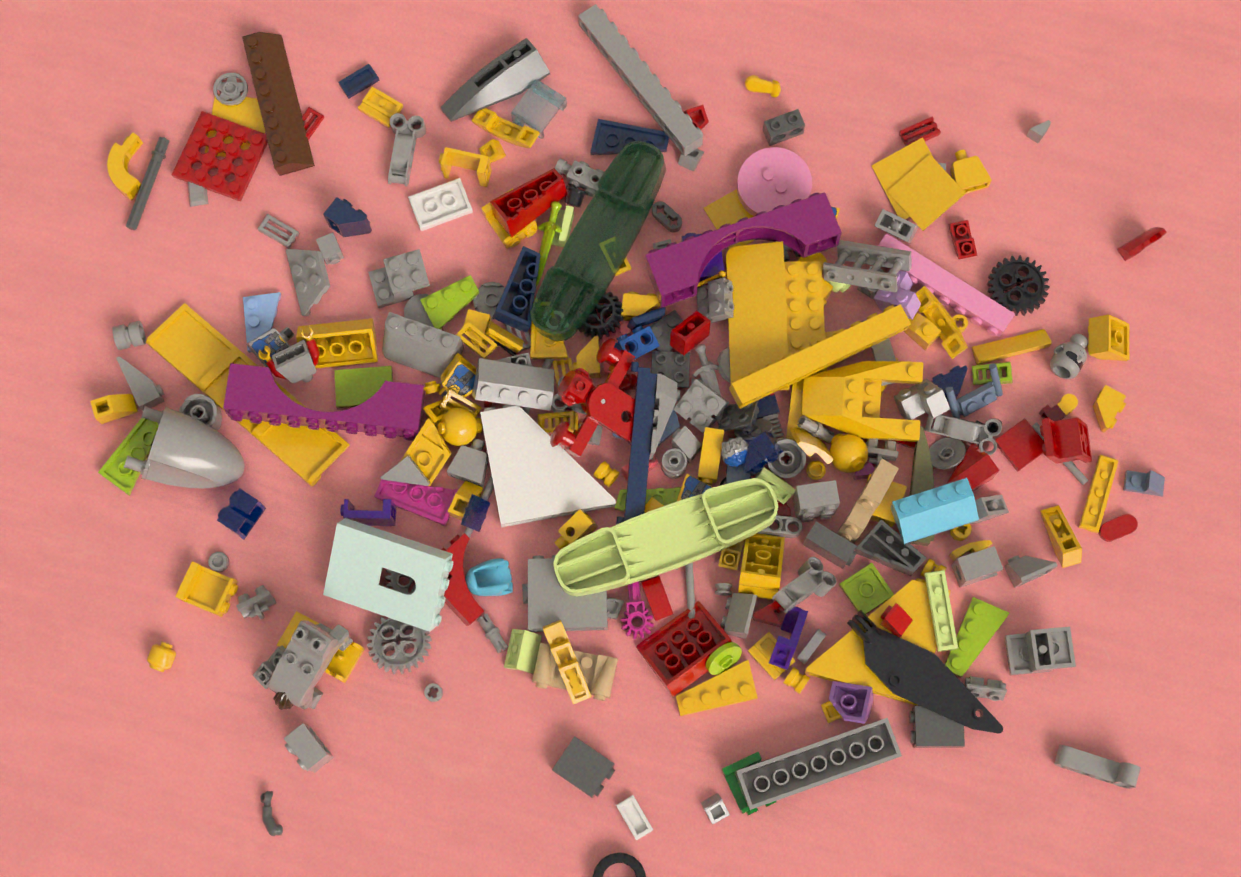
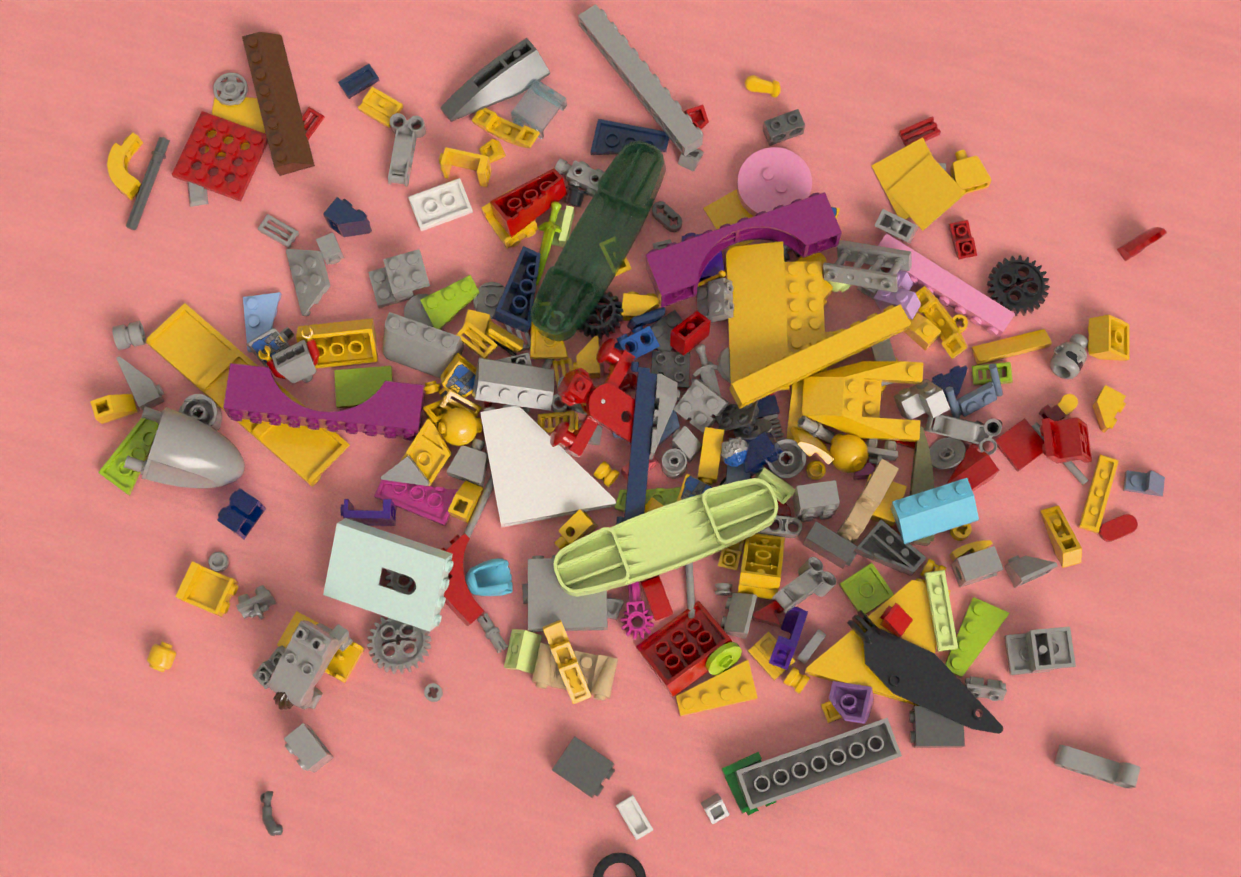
clear blue piece [461,494,491,532] -> none
light grey slope [970,495,1009,524] -> none
light grey slope [1026,120,1051,143] -> none

